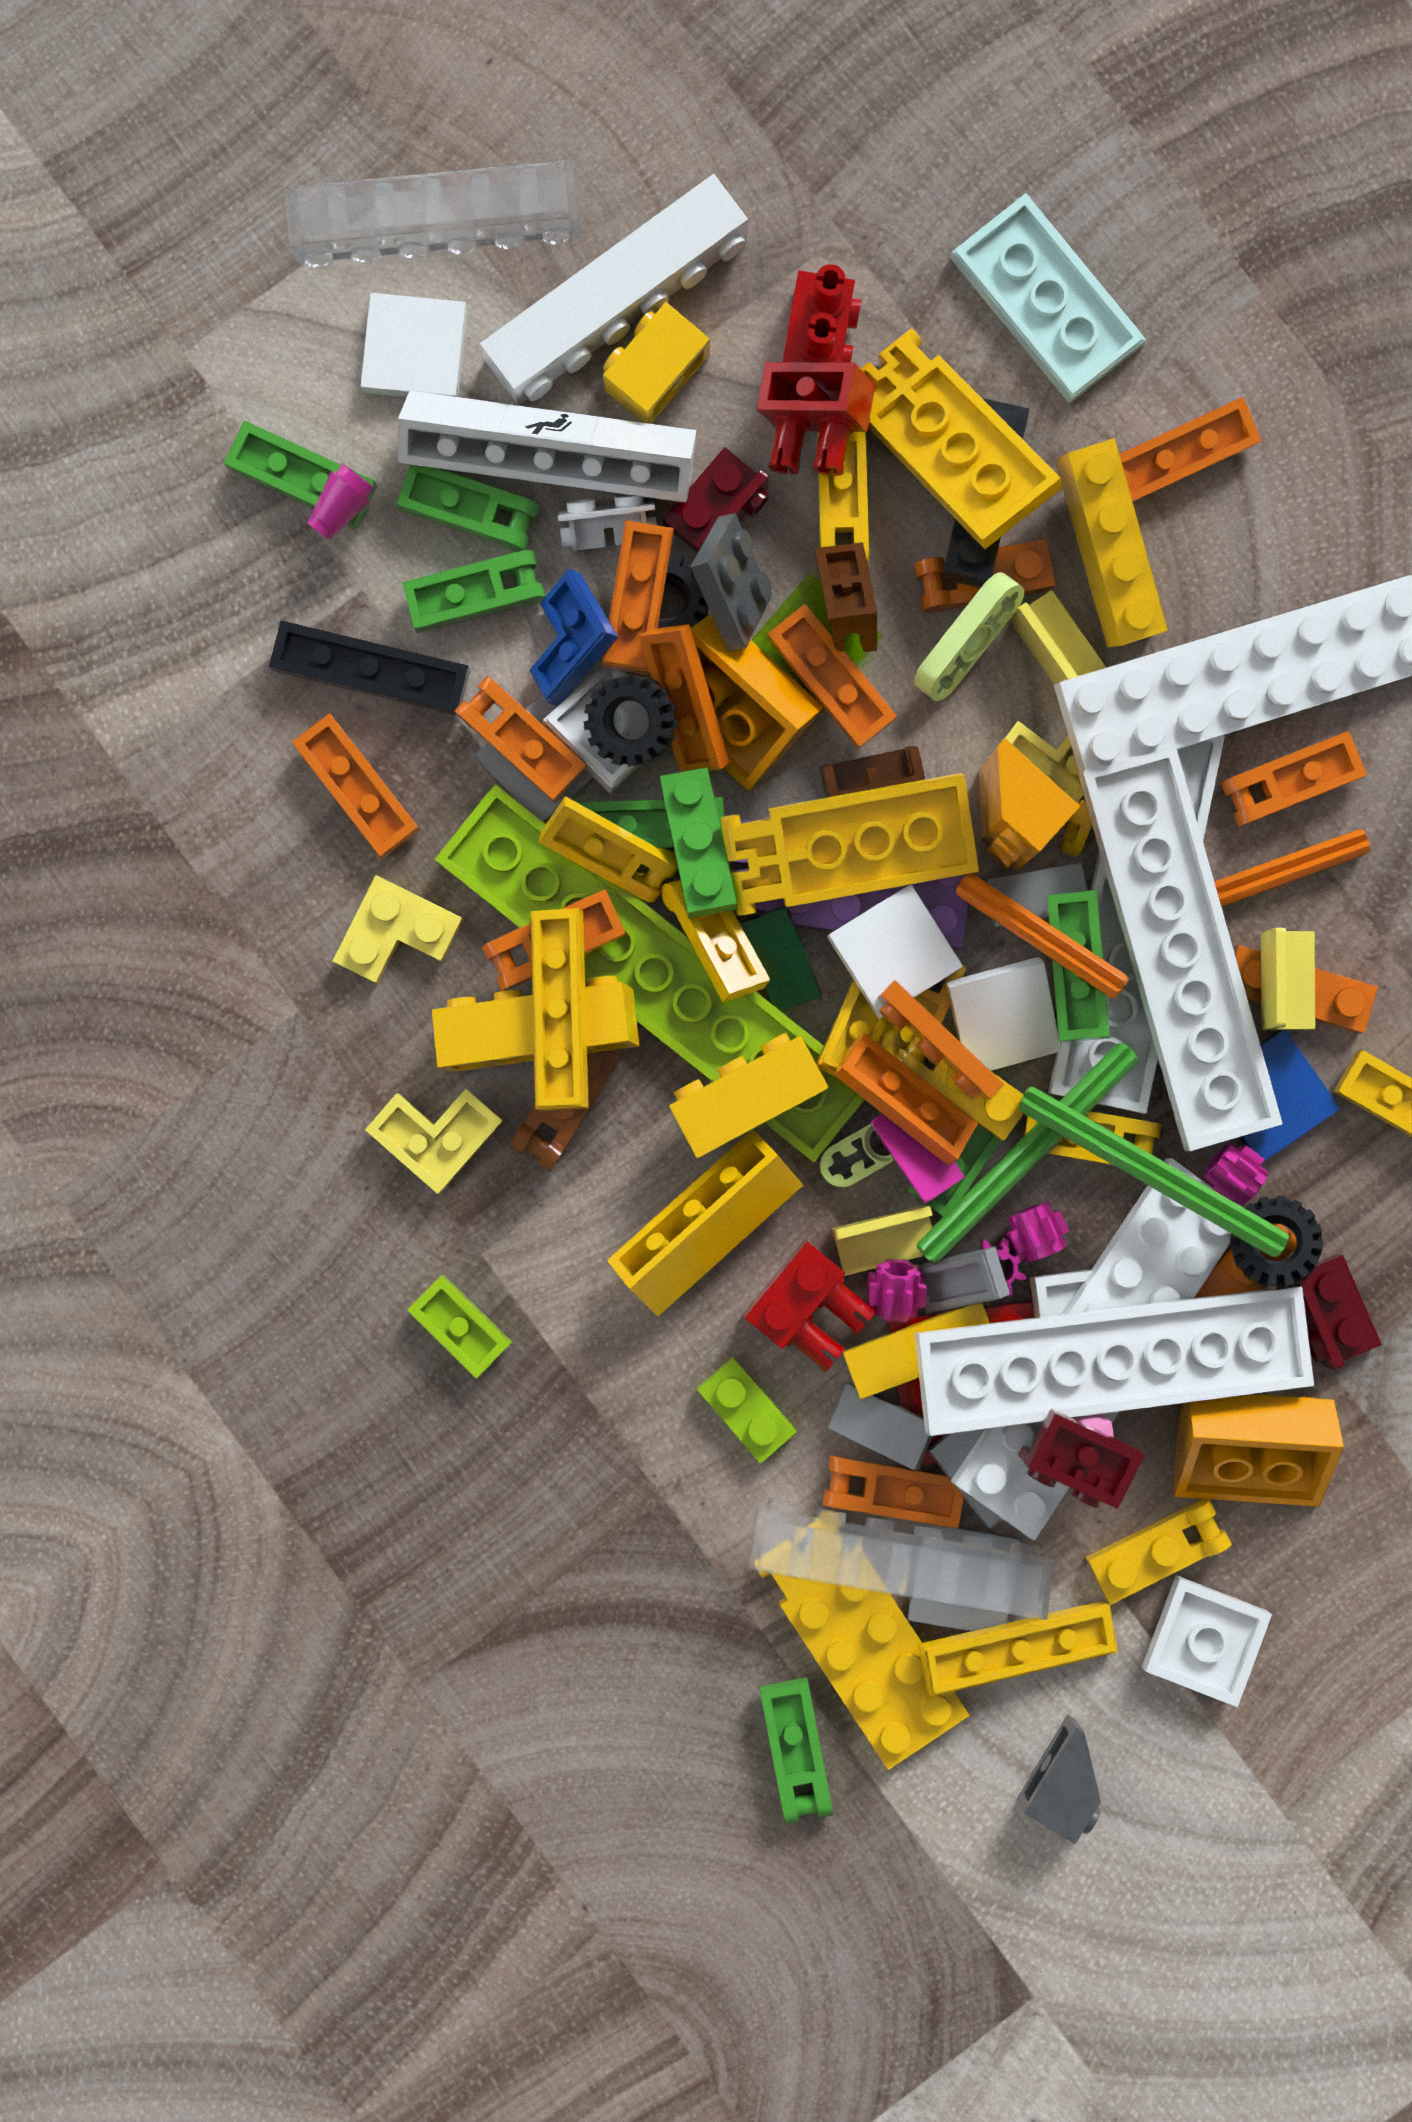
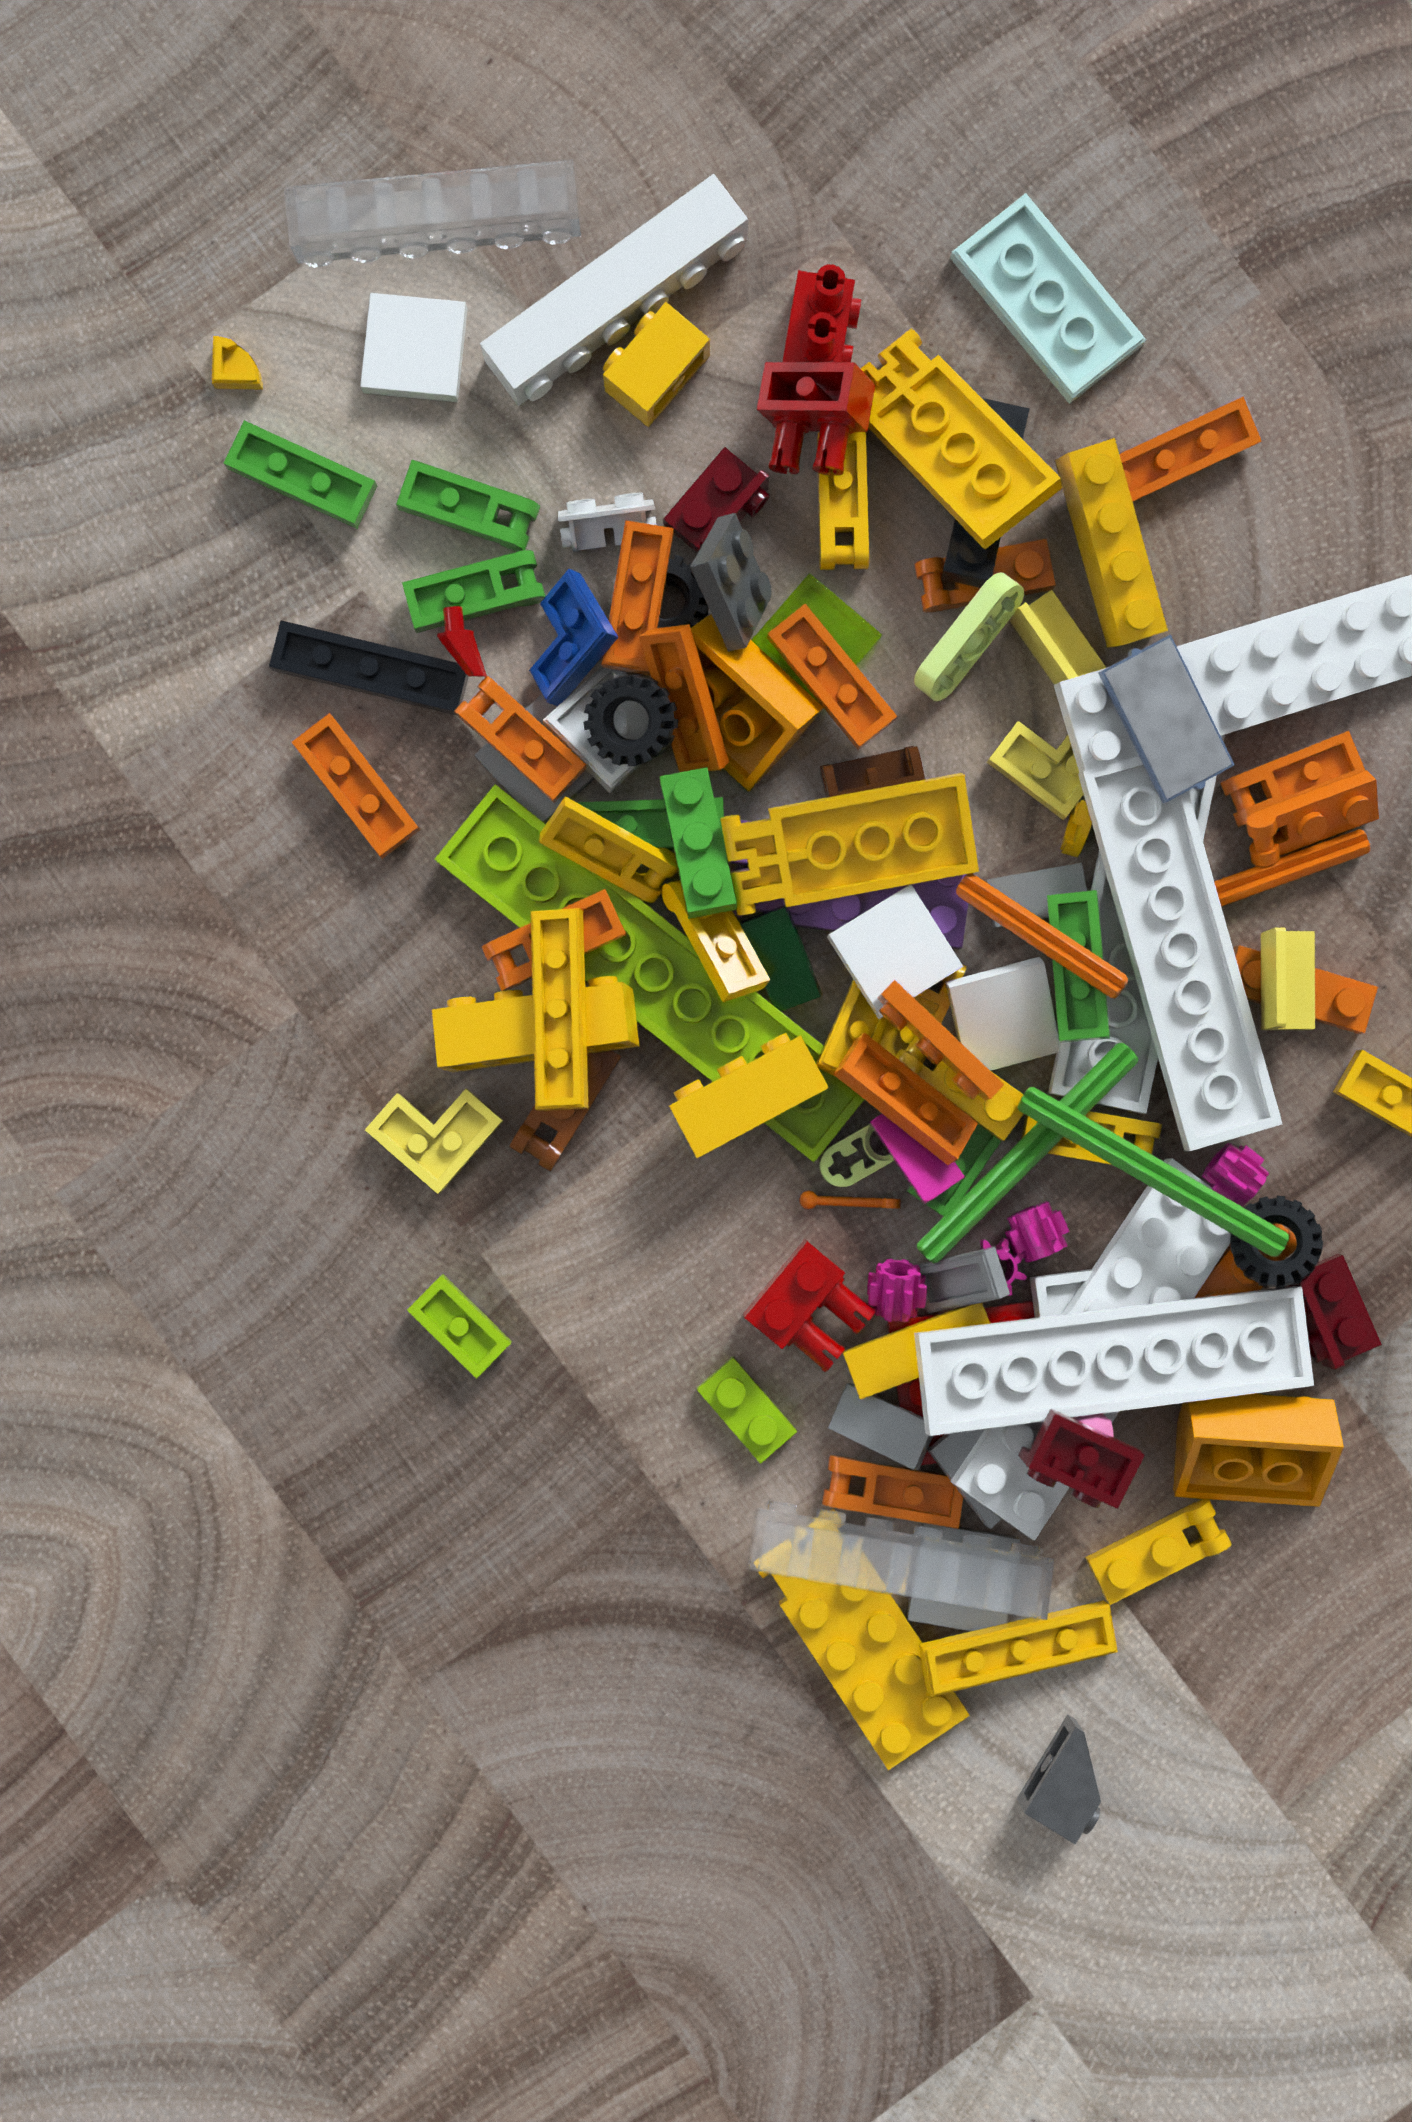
dark pink cone [307,463,375,540] -> none
light yellow plate [333,875,464,984] -> none
white brick [398,391,697,502] -> none
yellow brick [607,1129,804,1316] -> none
bright green plate [759,1677,833,1825] -> none
reddish brown hinge [815,542,878,652] -> none
light yellow panel [831,1204,933,1276] -> none
light orange slope [978,738,1081,871] -> none
white plate [1142,1575,1272,1707] -> none
blue tile [1239,1030,1341,1162] -> none
none -> yellow tile [212,336,263,390]
none -> red bar [437,606,487,677]
none -> orange hinge [799,1190,901,1210]
none -> flat silver piece [1098,634,1235,803]
none -> orange plate [1246,770,1379,867]

